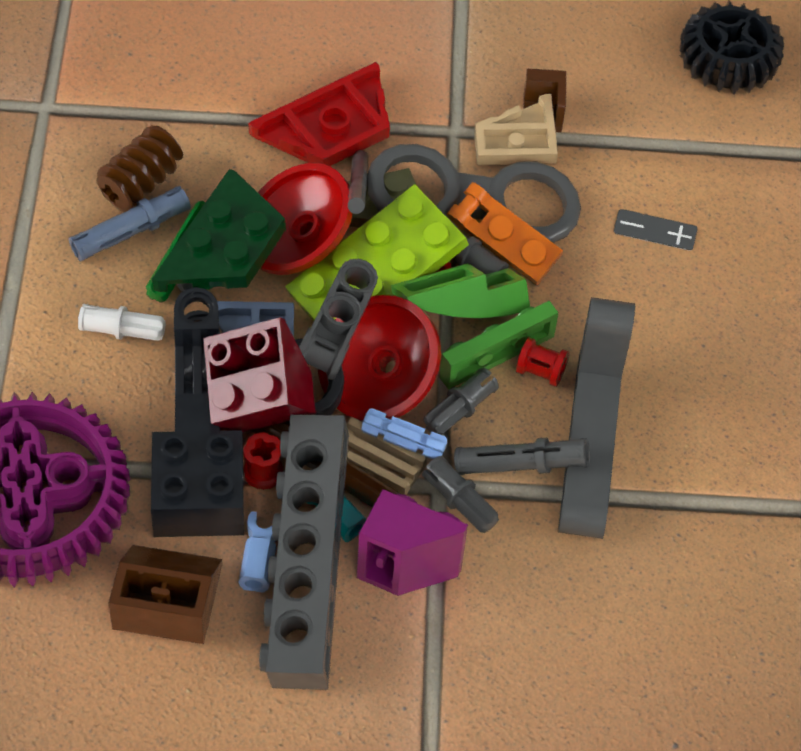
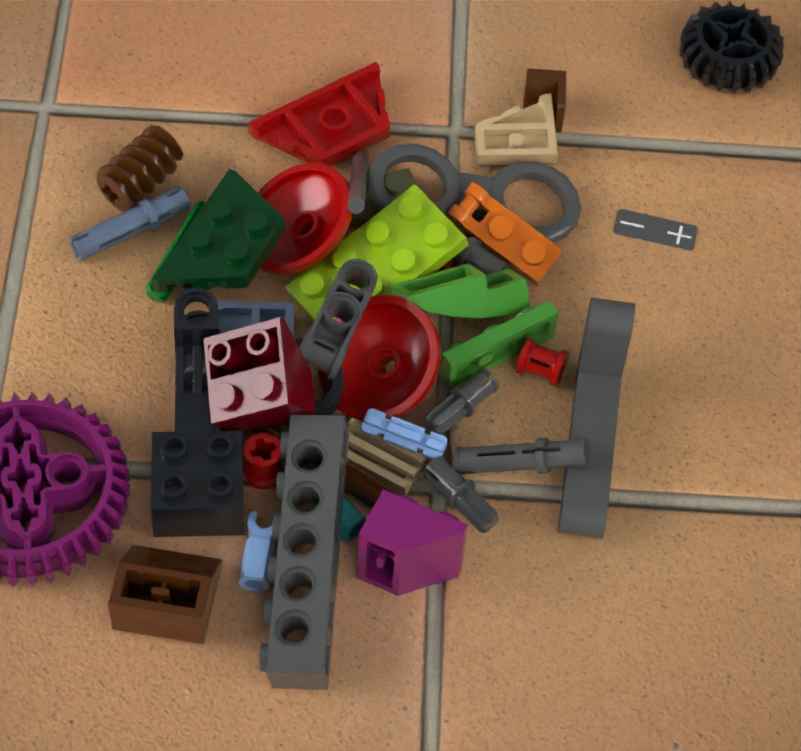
white axle [78,304,166,341] -> none

